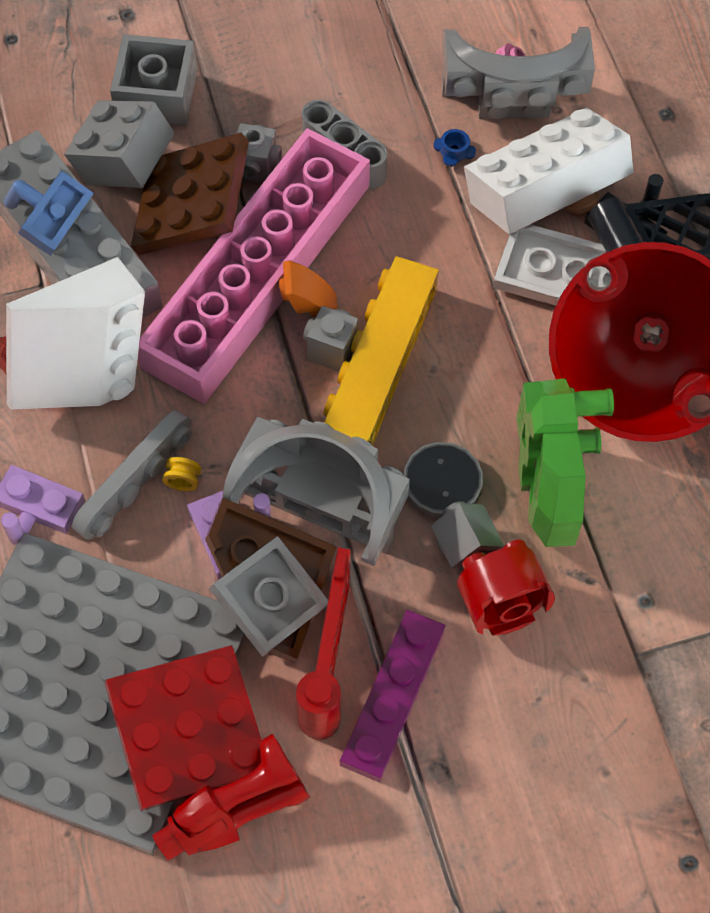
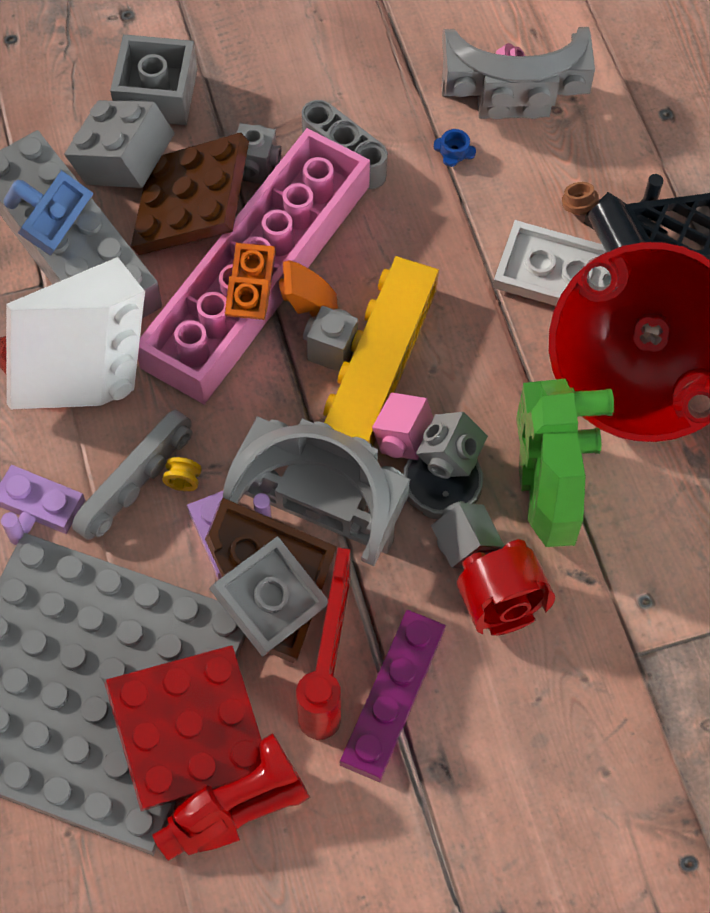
white brick [464,107,634,235] -> none
none -> orange slope [225,243,276,320]
none -> bright pink brick [372,392,433,460]
none -> light grey brick [416,412,488,479]

